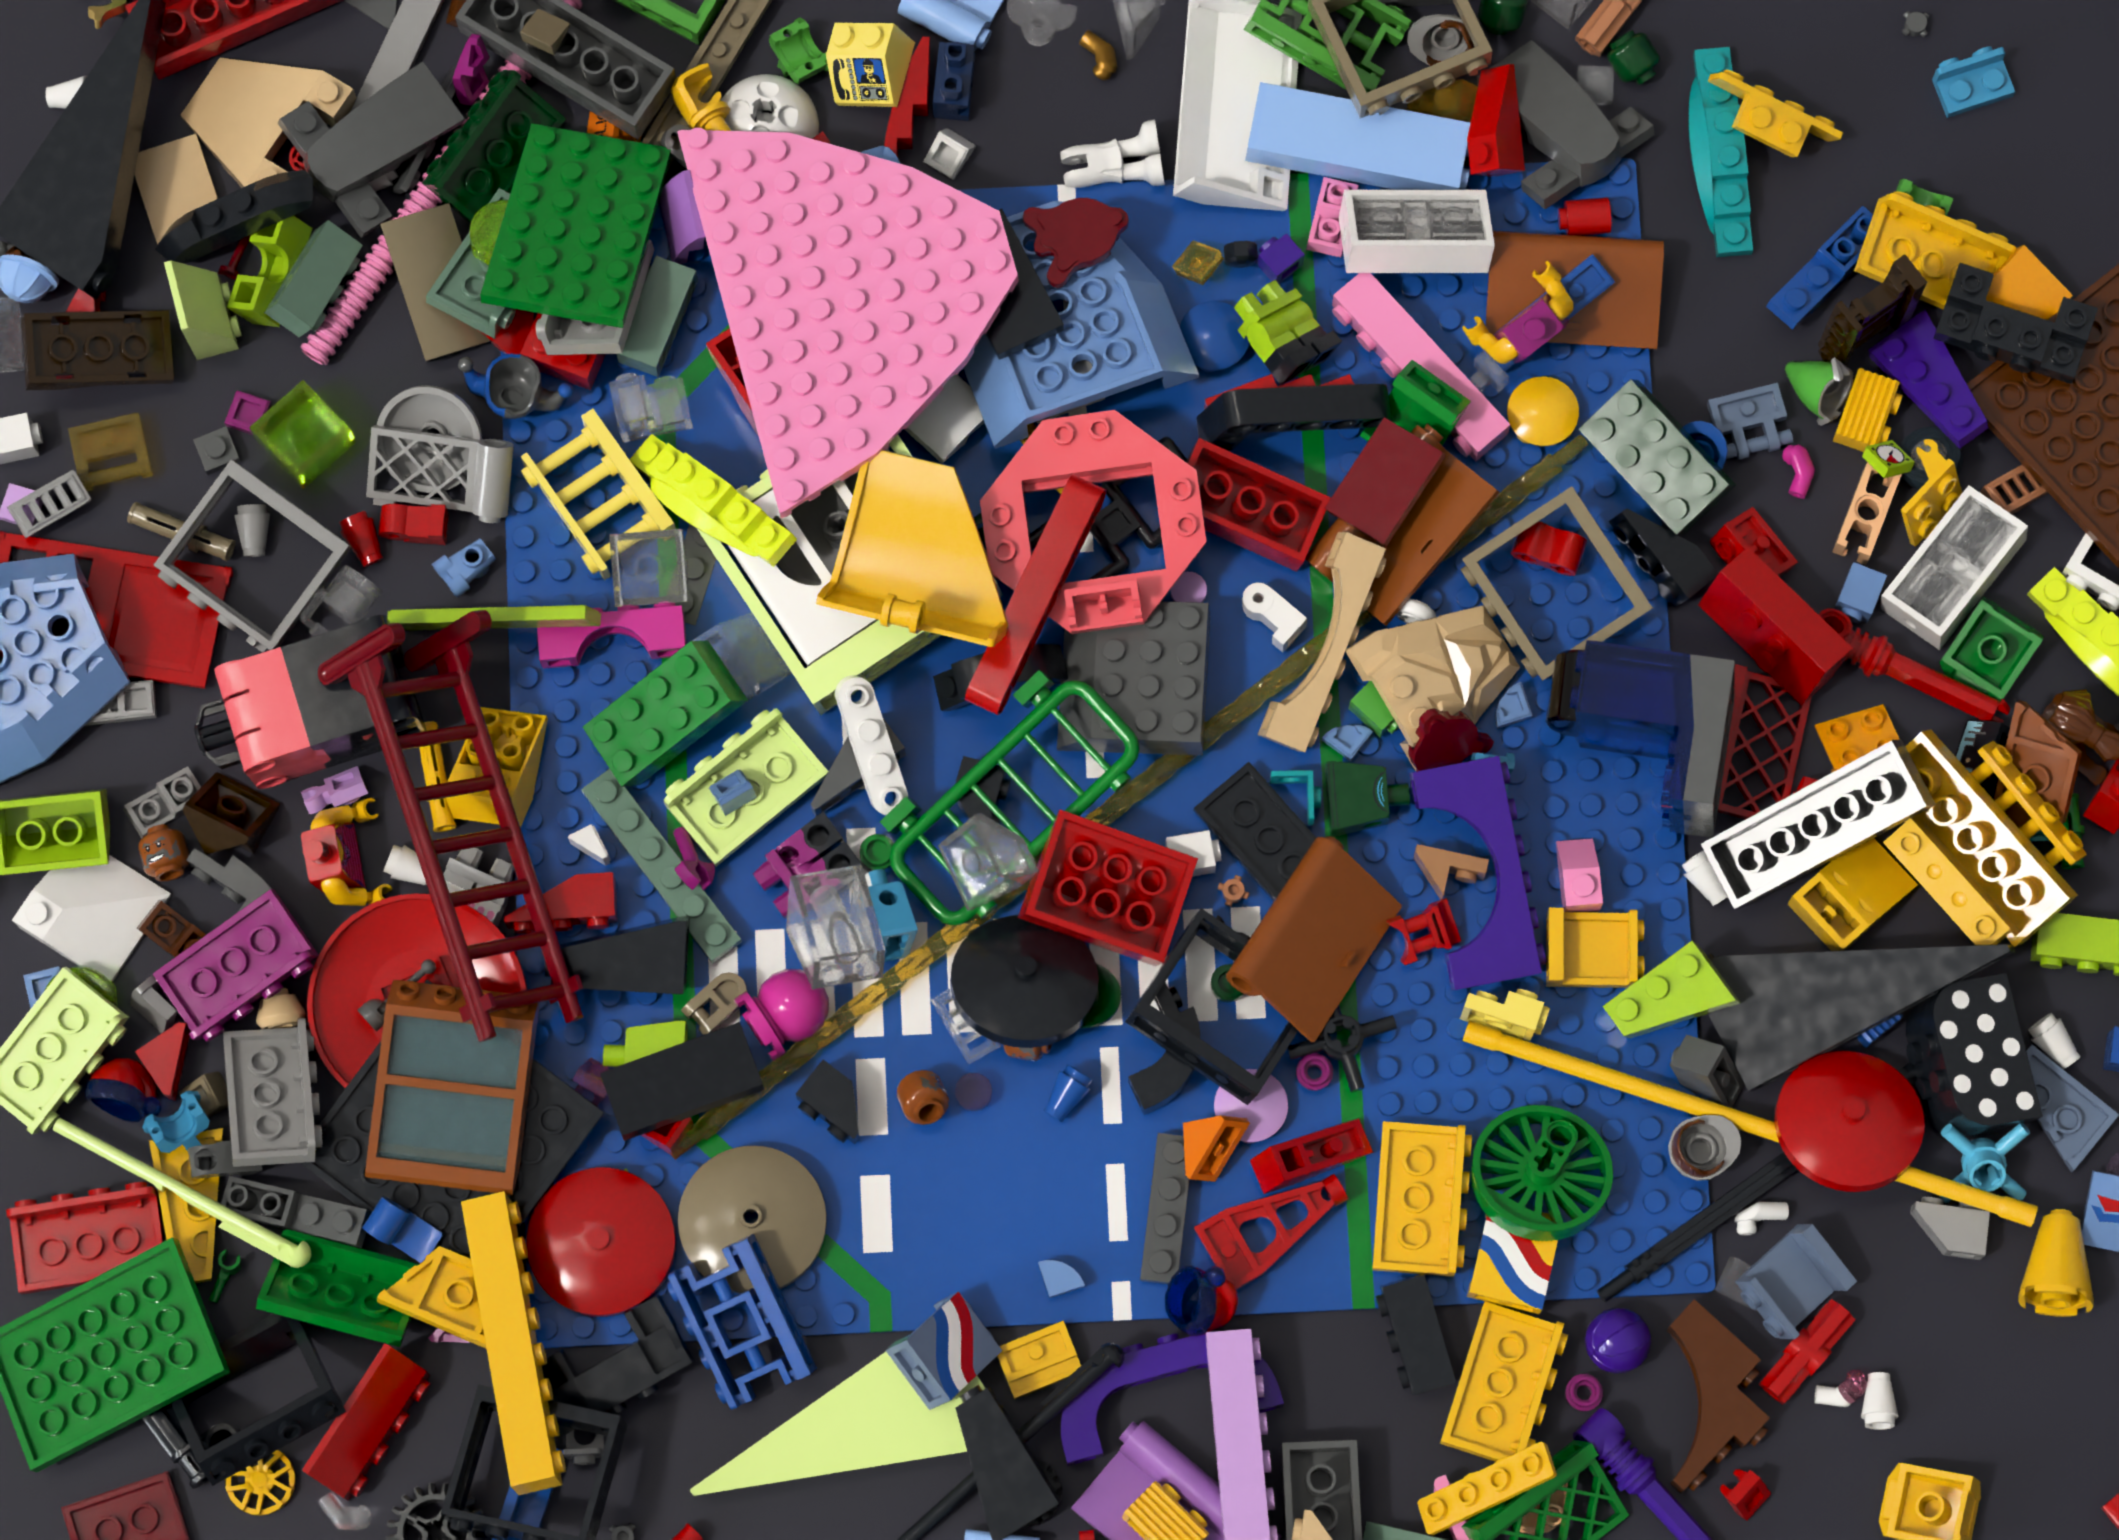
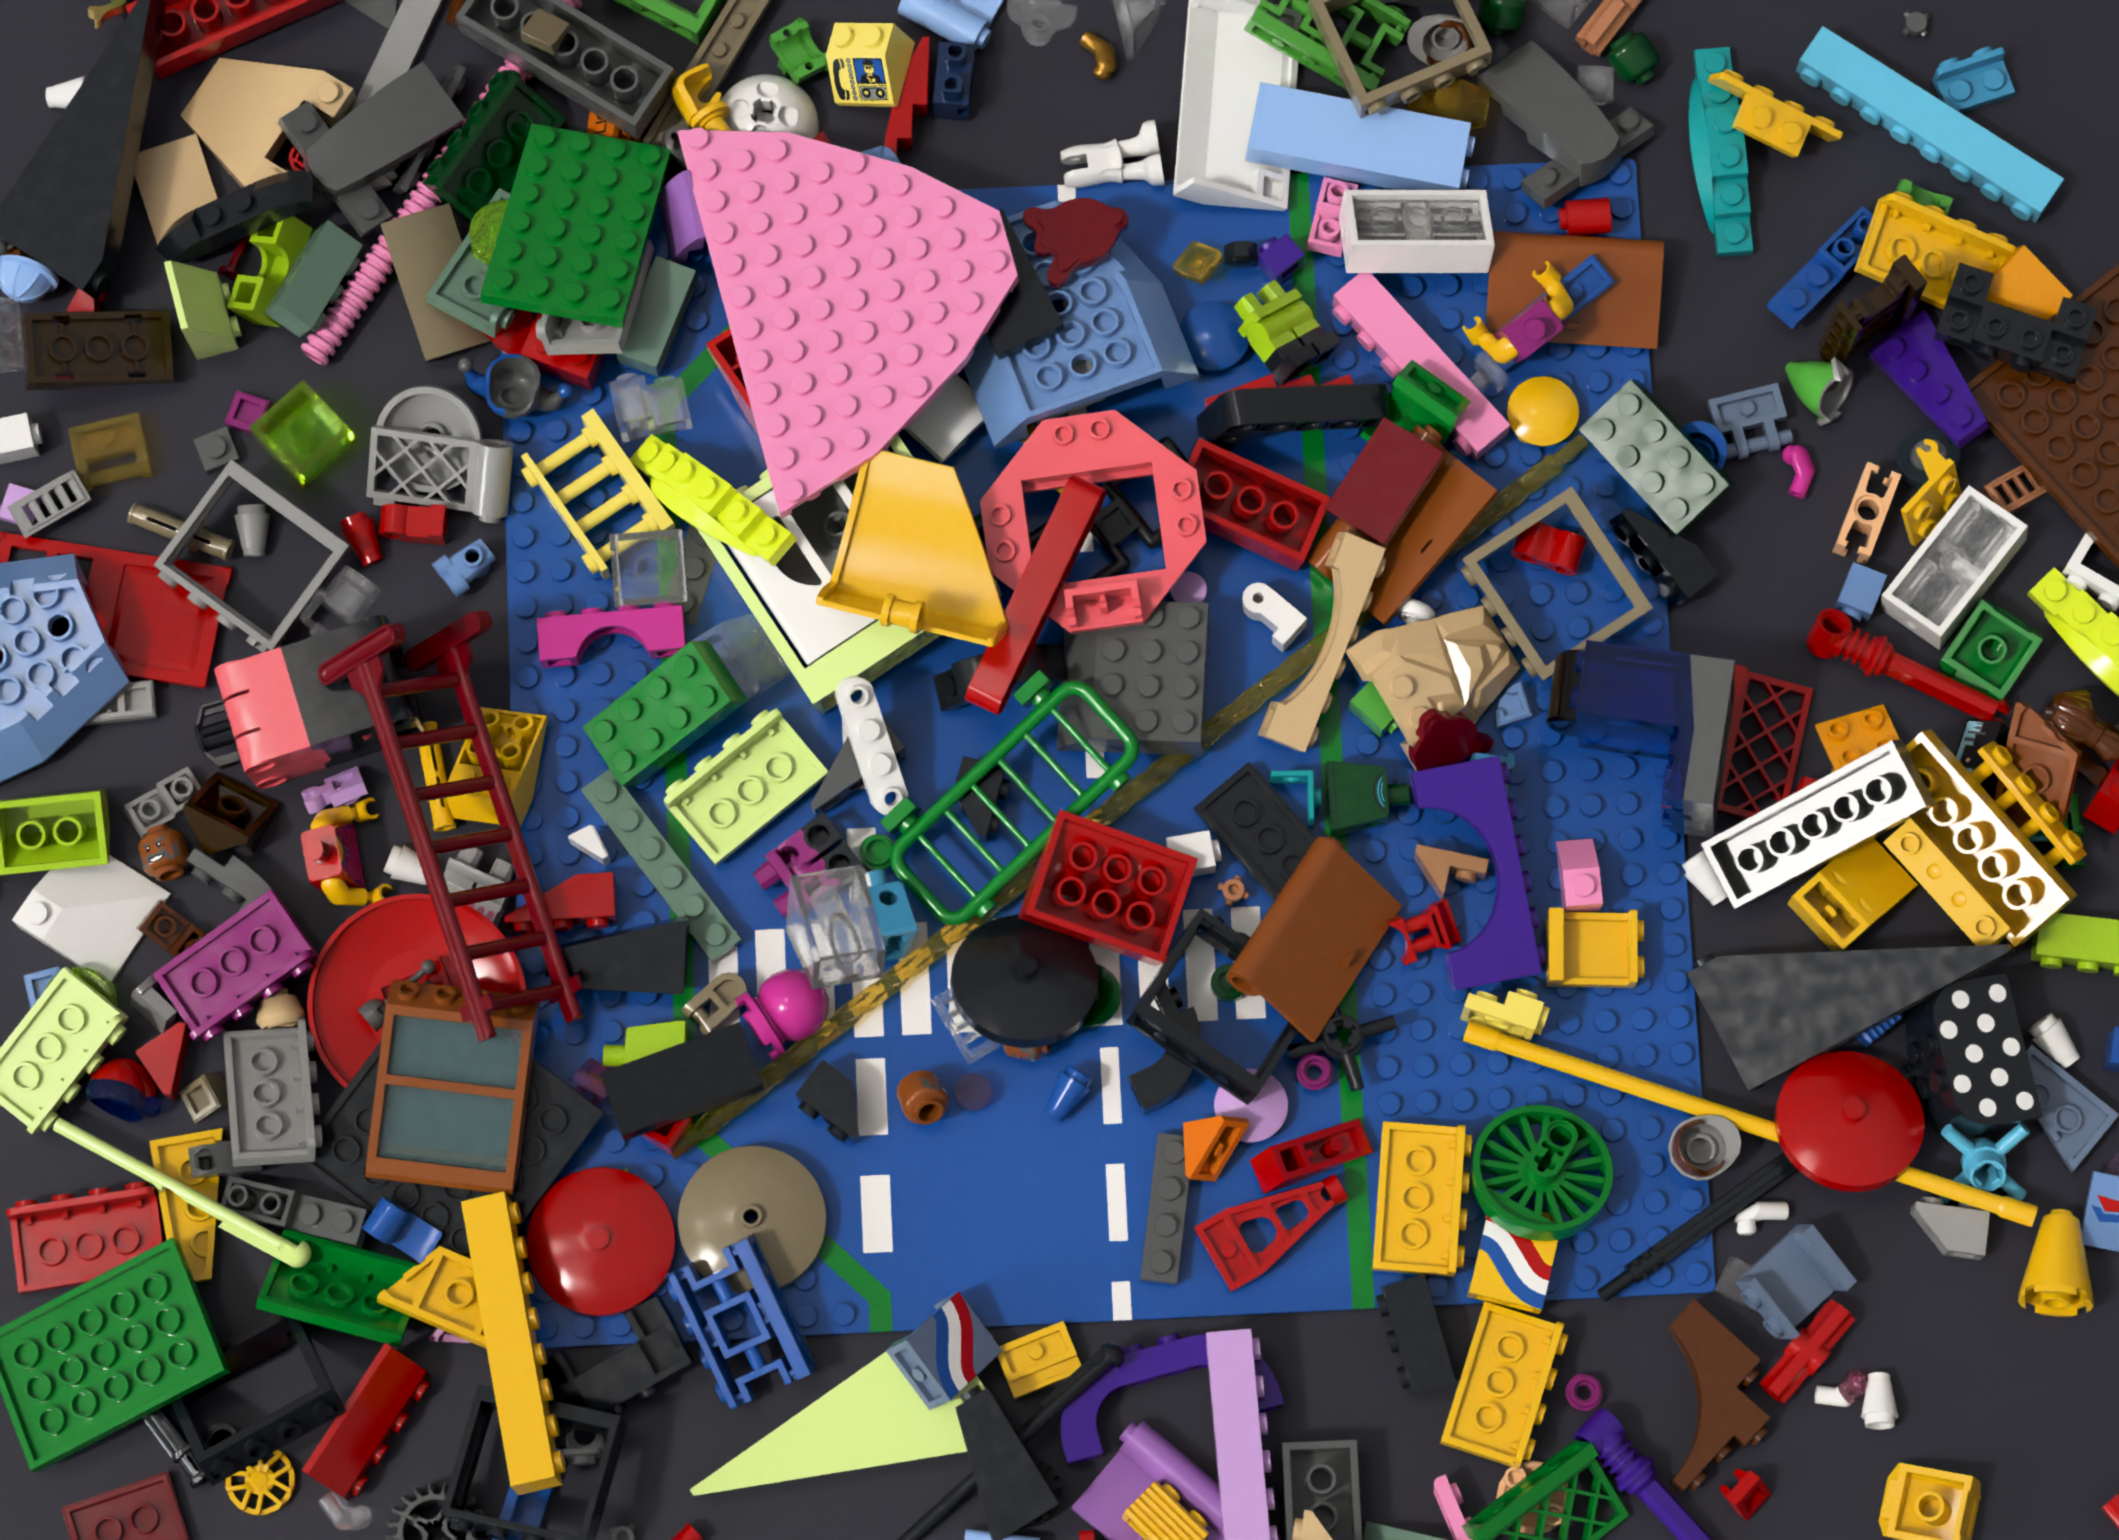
dark azure piece [142,1091,210,1153] -> none
green hand [209,1249,242,1303] -> none
lime tile [388,605,601,631] -> none
magenta slope [453,34,490,106] -> none
magenta bar [673,827,715,891] -> none
medium blue slope [709,770,757,816] -> none
white slope [923,128,976,180] -> none
clear slope [938,813,1039,911] -> none
medium blue tile [1038,1260,1085,1298] -> none
clear blue piece [1165,1266,1238,1336] -> none
medium blue tile [1322,725,1373,762] -> none
yellow bracket [1417,1442,1557,1535] -> none
red slope [1467,64,1525,177] -> none
dark purple piece [1585,1308,1651,1373] -> none
lime wedge [1603,941,1741,1039] -> none
dark grey slope [1670,1035,1745,1108] -> none
red brick [1698,547,1853,706] -> none
red bracket [1710,507,1798,577] -> none
yellow brick [1833,368,1903,452] -> none
lime tile [1862,440,1915,478] -> none
none -> medium azure brick [1796,26,2064,223]

